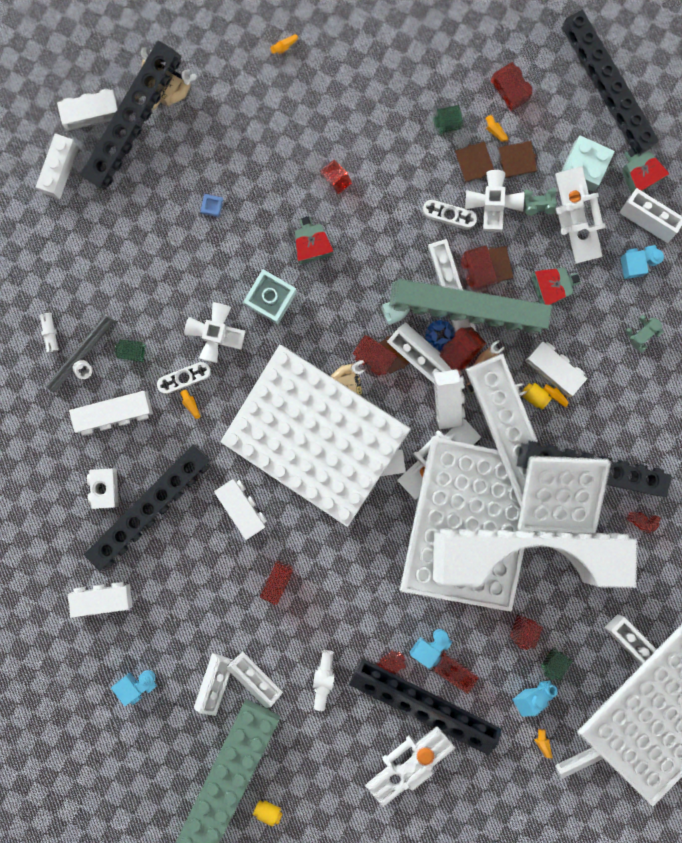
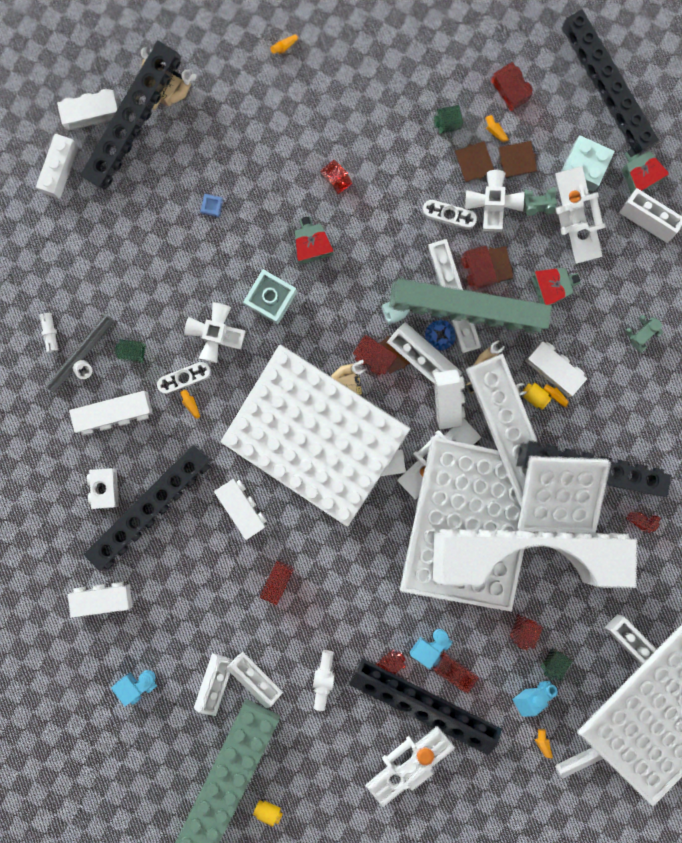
clear red brick [439,327,487,371] -> none
medium azure brick [620,245,664,279] -> none

